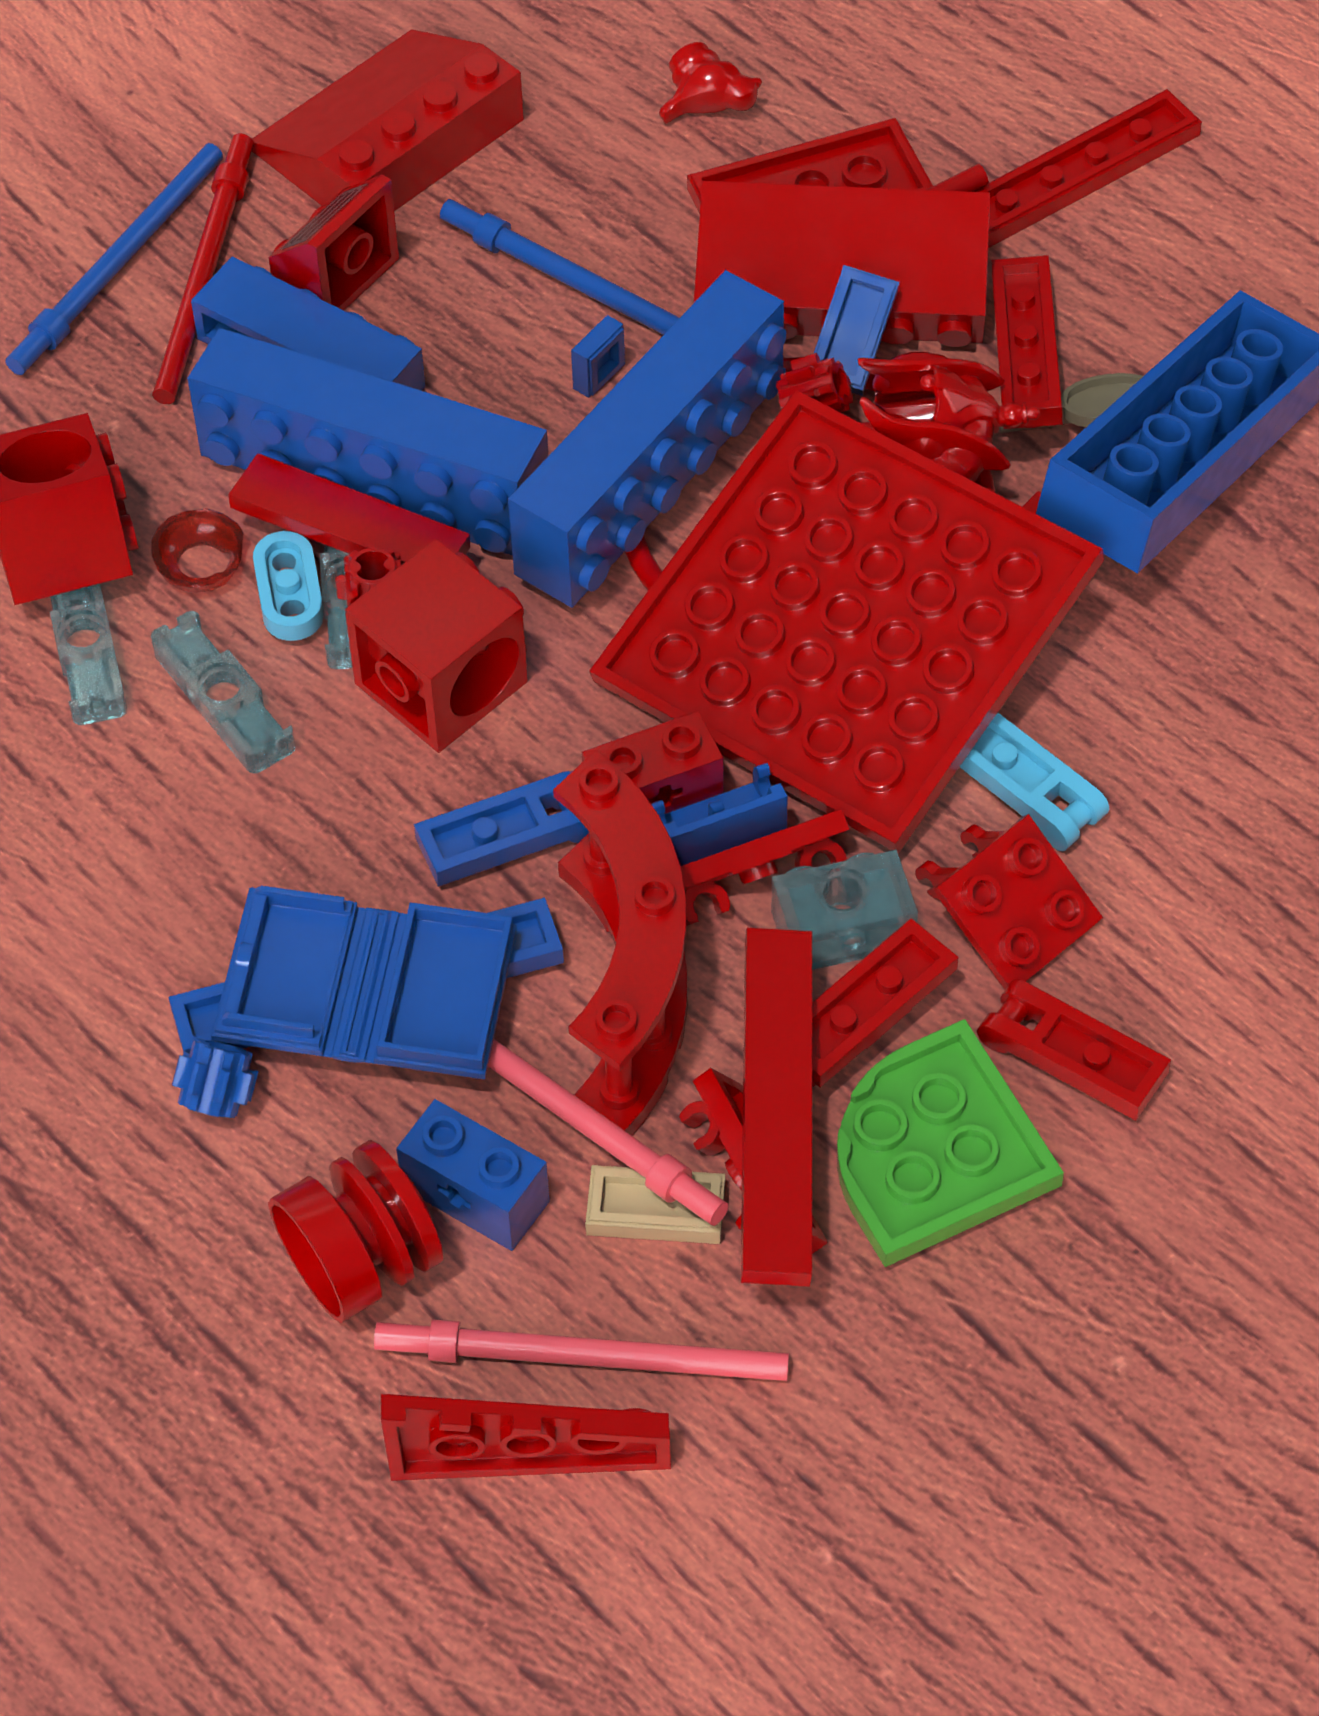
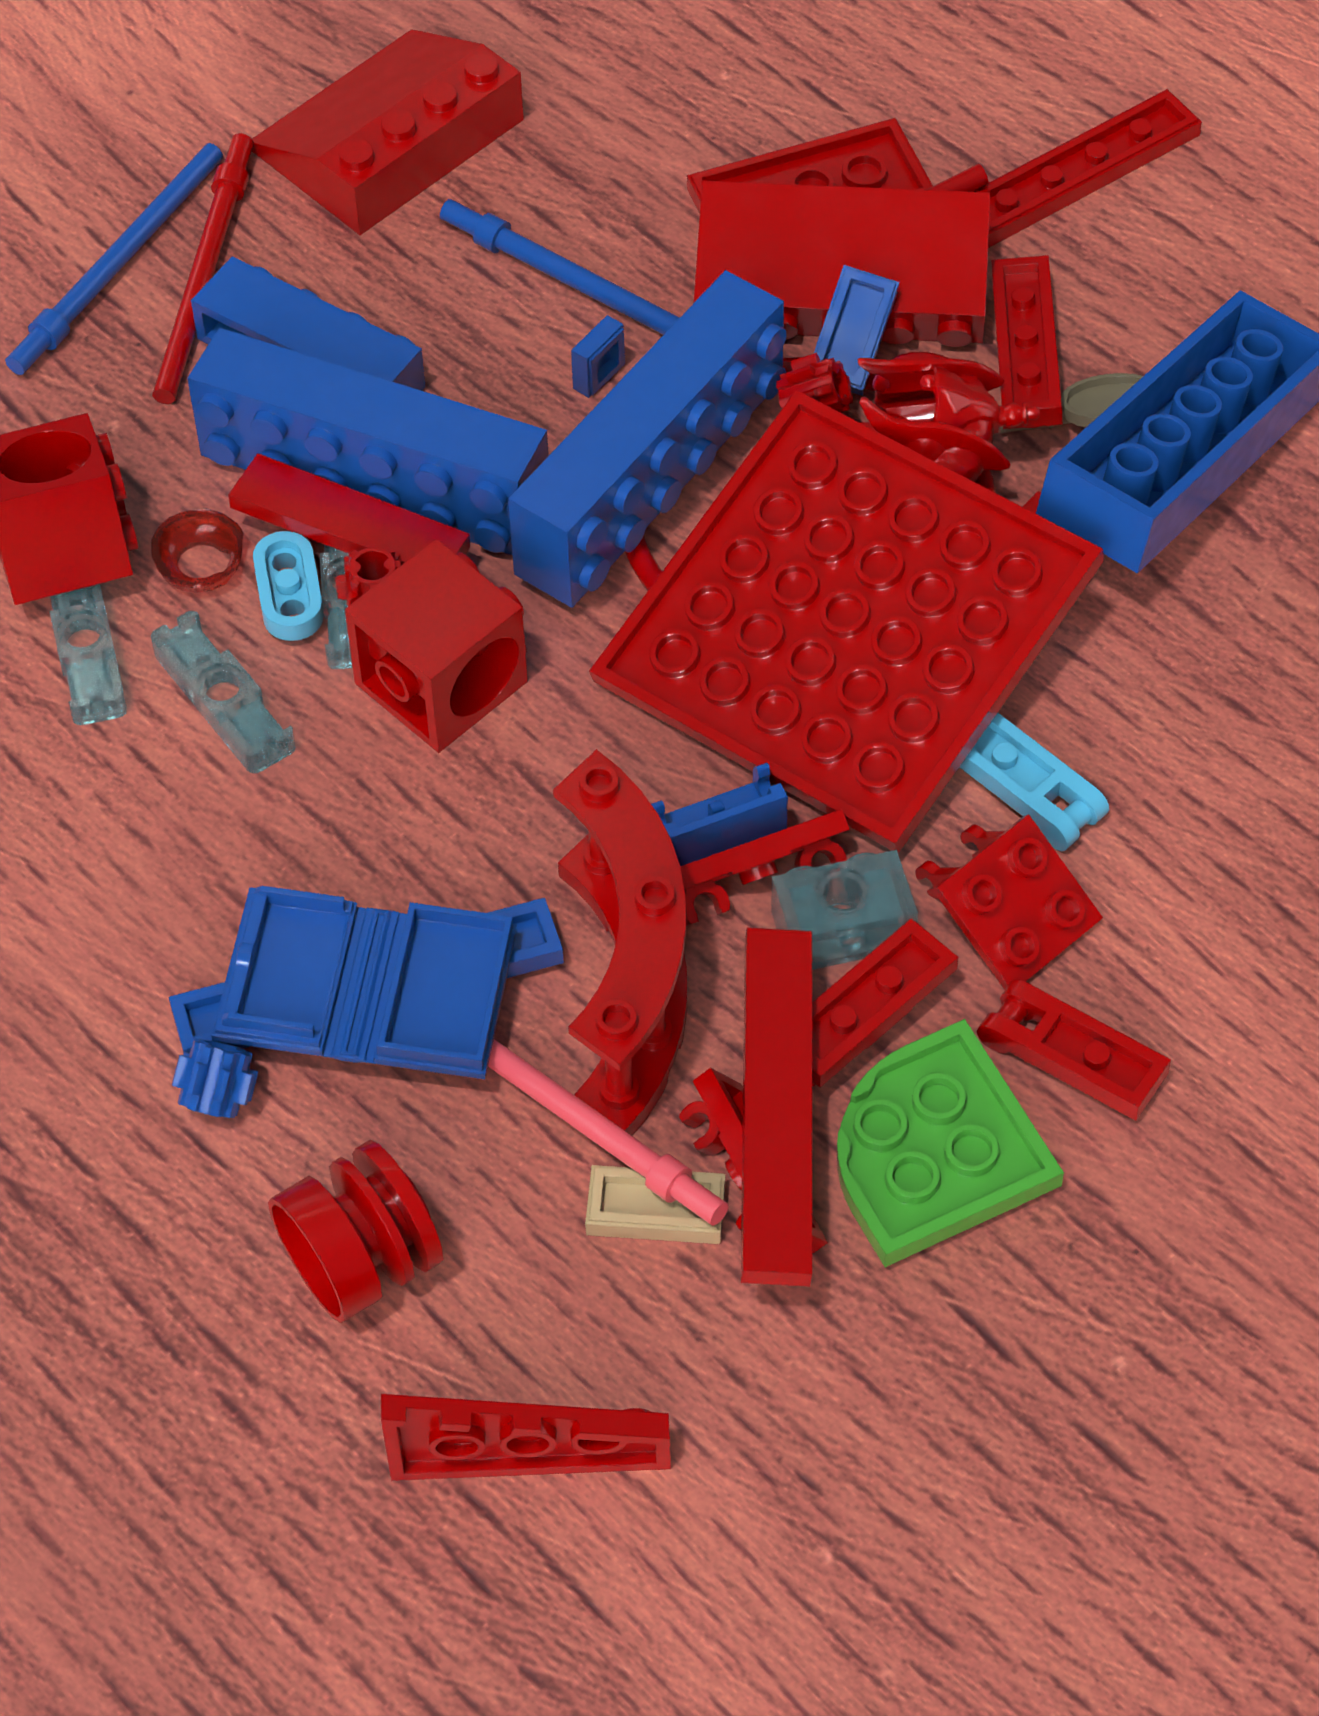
red slope [268,175,399,310] -> none
coral bar [374,1319,789,1381] -> none
blue brick [396,1099,550,1251] -> none
blue plate [414,771,589,887] -> none
red brick [582,711,723,814] -> none
red animal [659,42,762,123] -> none

